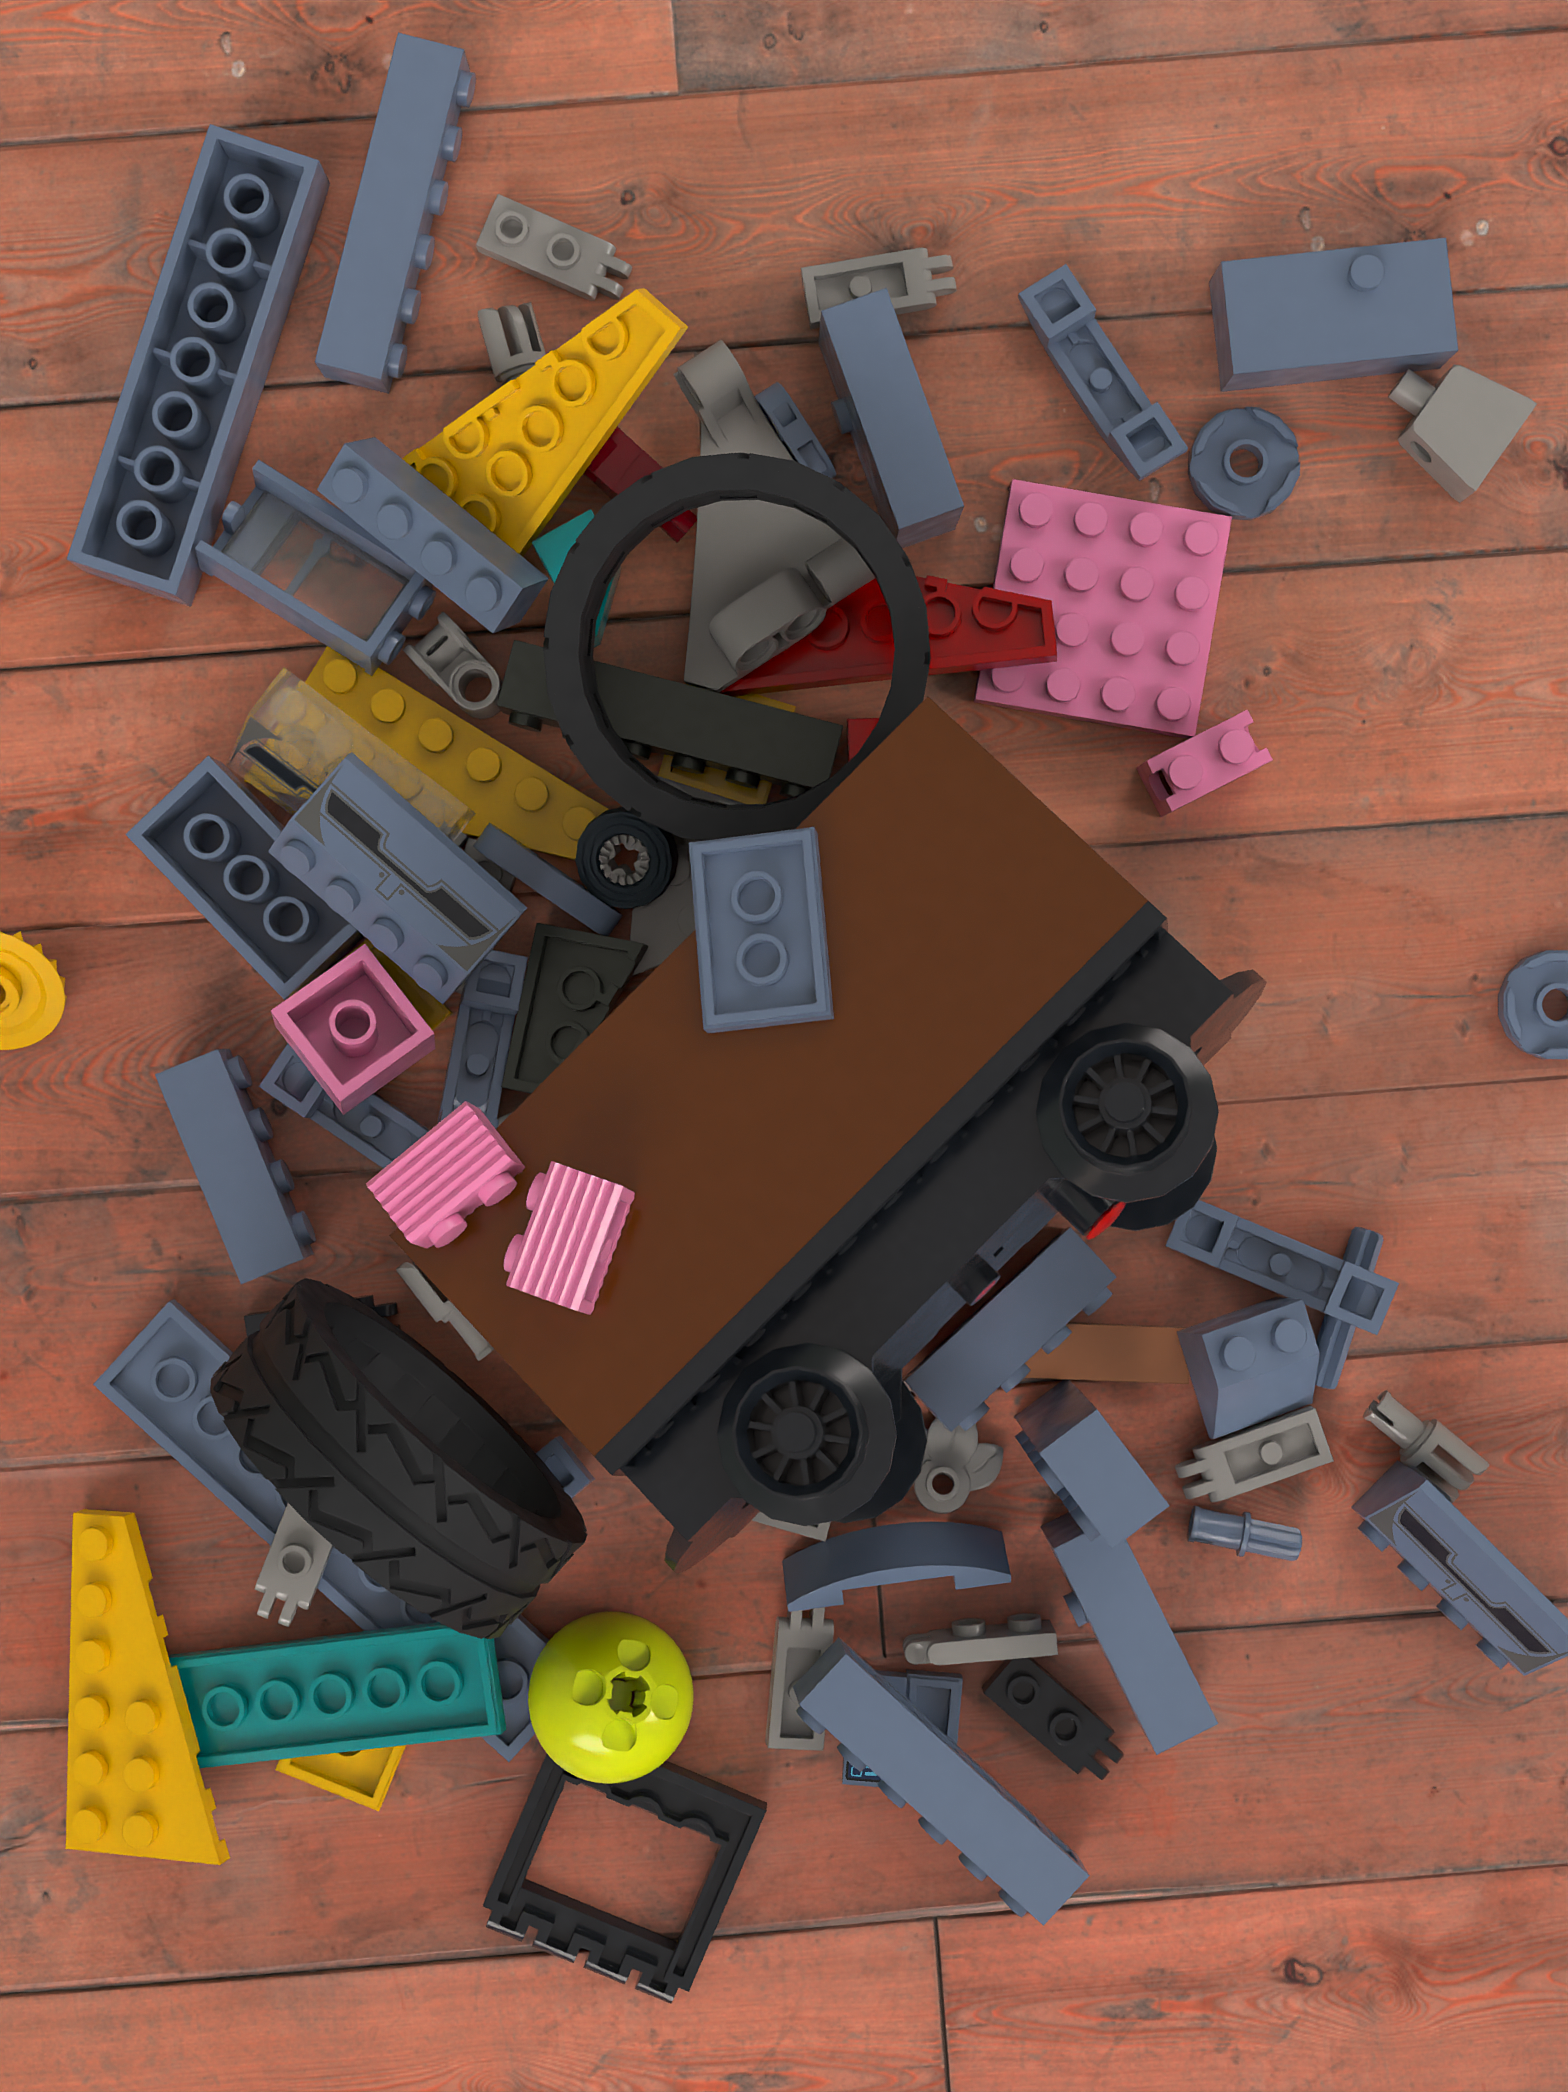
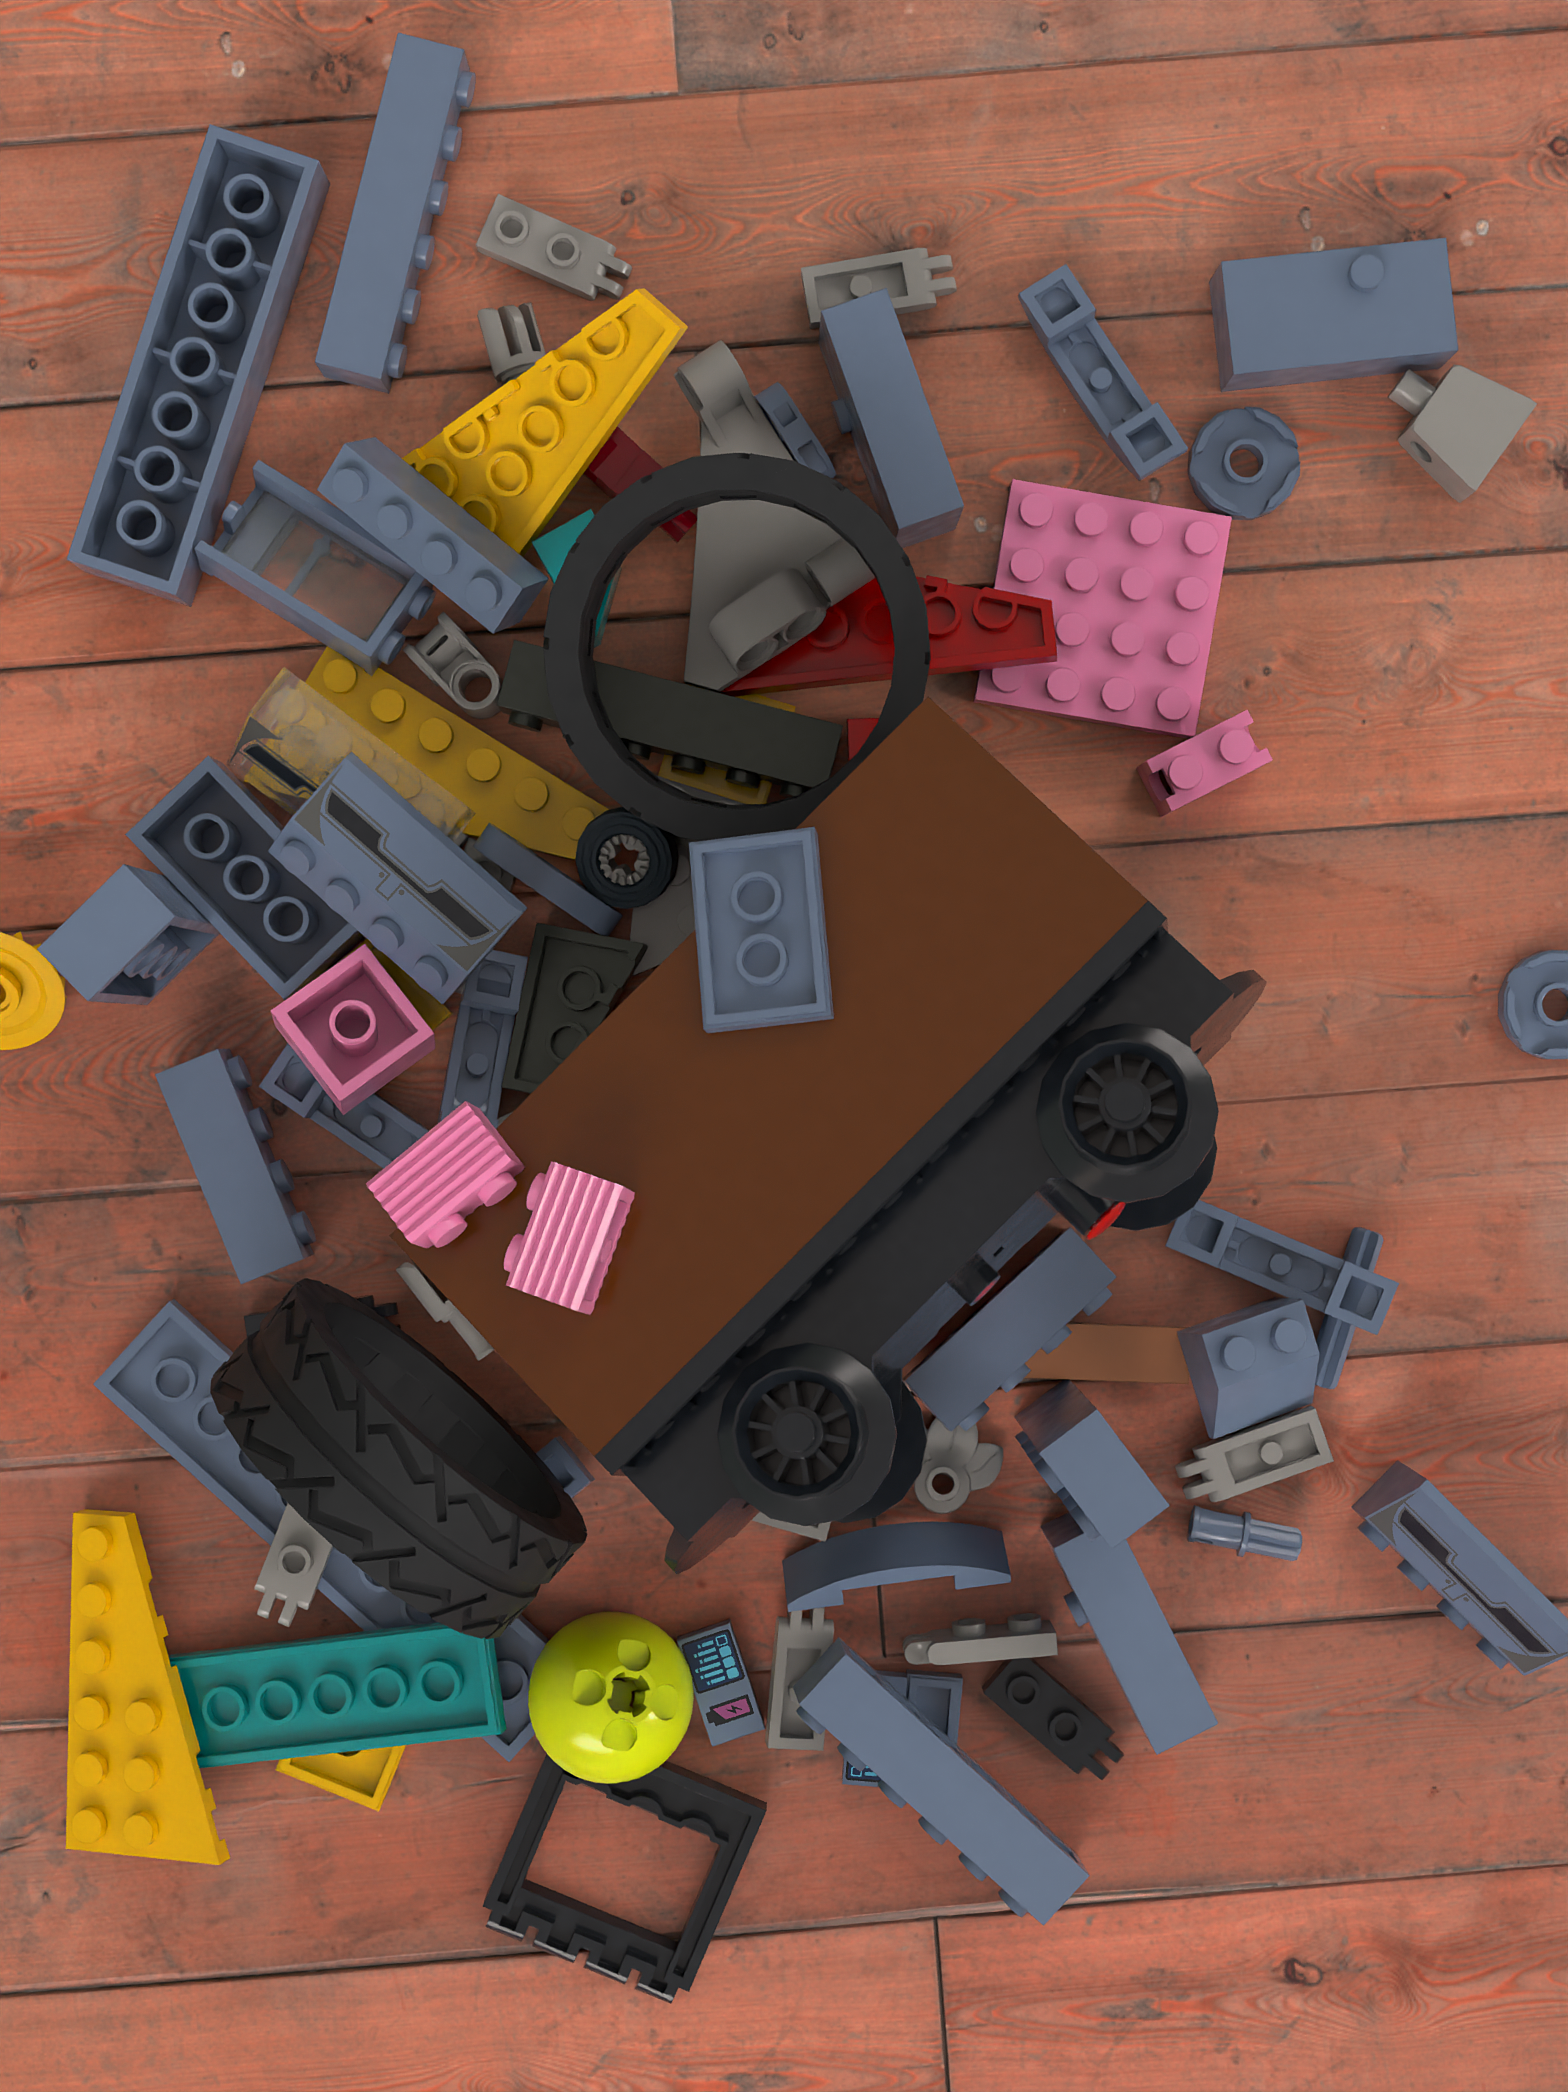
light grey arm [1363,1390,1489,1503] -> none
none -> sand blue brick [37,864,220,1005]
none -> tile [677,1619,765,1747]

